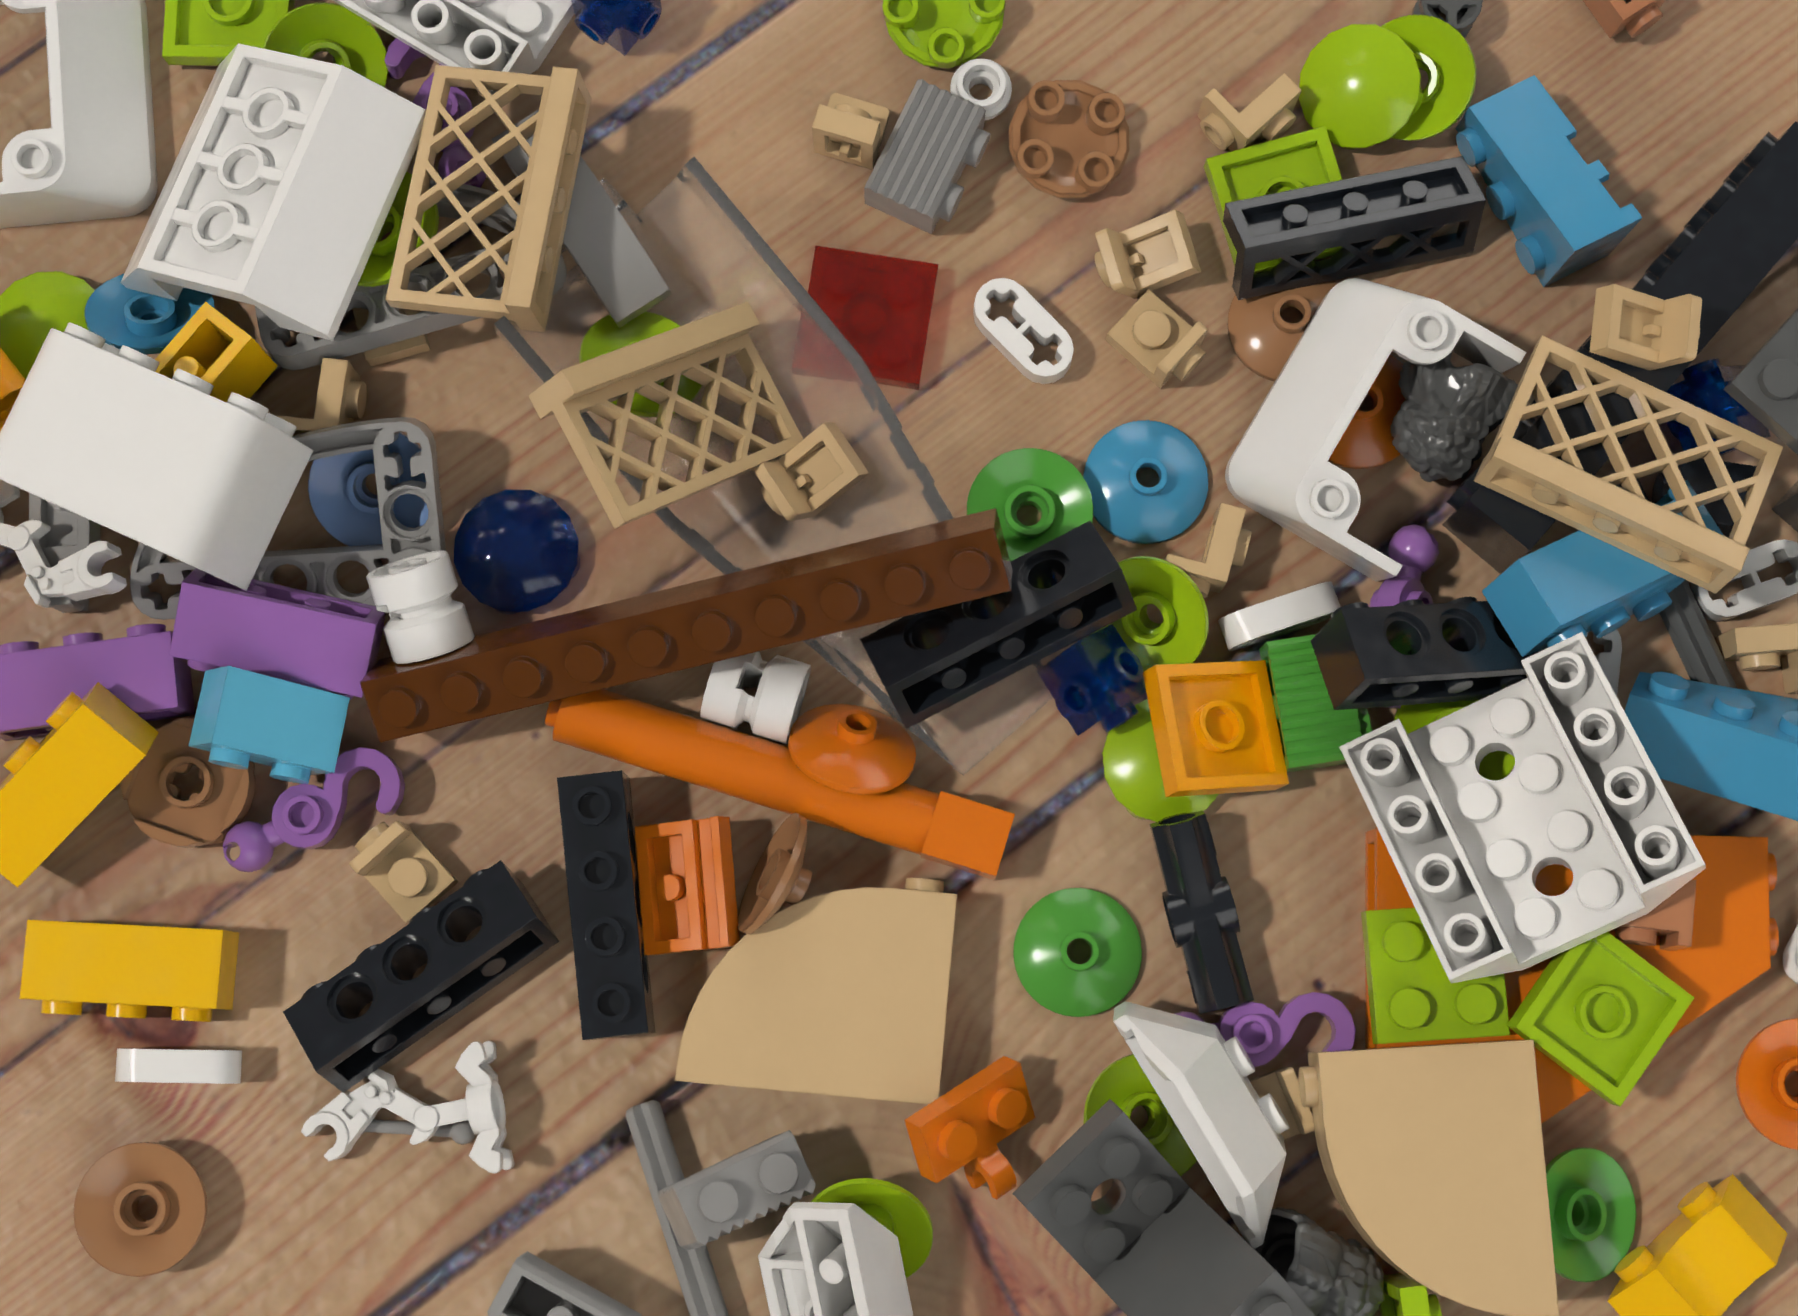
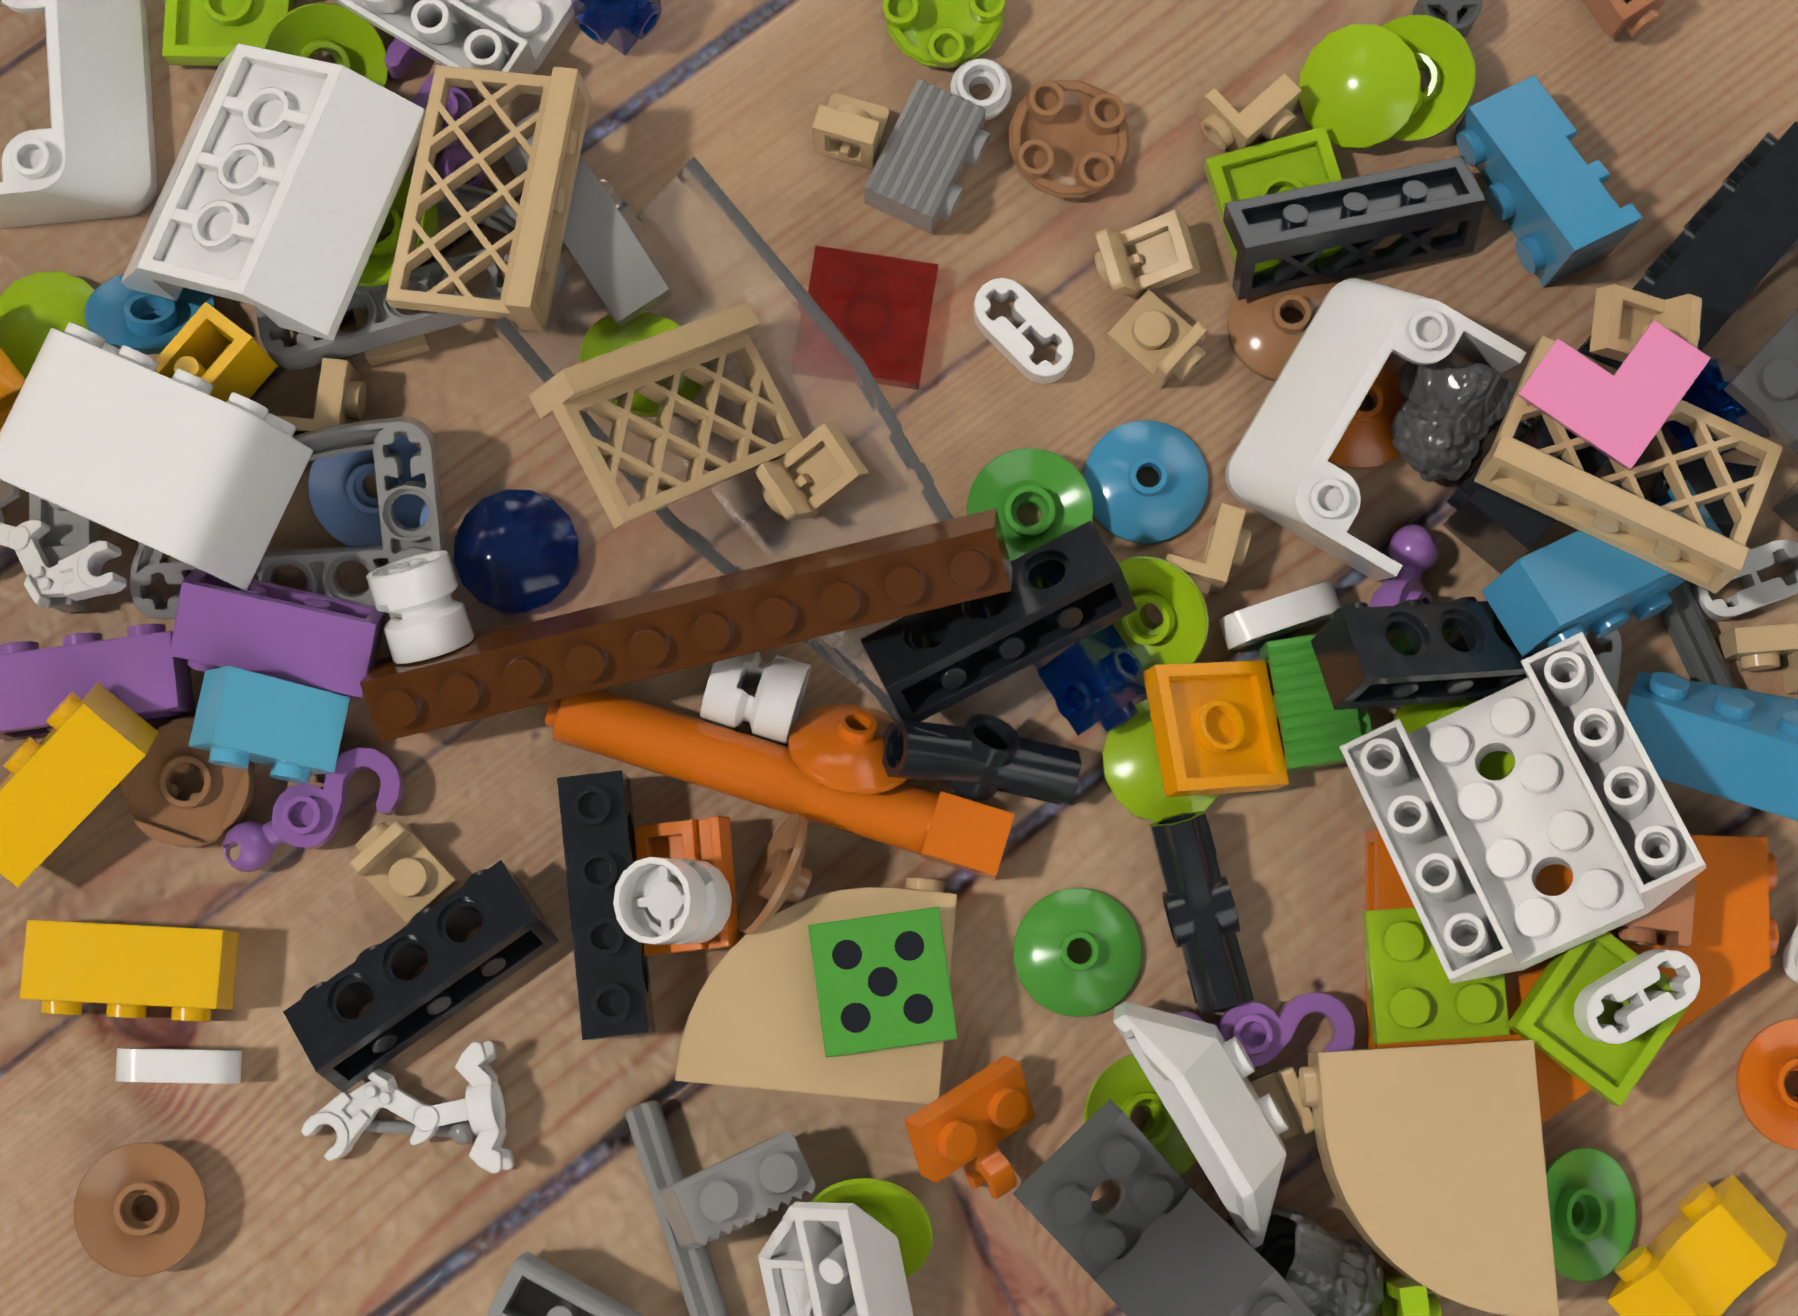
none -> white wheel [613,857,732,944]
none -> bright green tile [808,906,958,1057]
none -> black piece [882,714,1082,805]
none -> bright pink tile [1517,320,1711,470]
none -> white beam [1574,948,1700,1044]

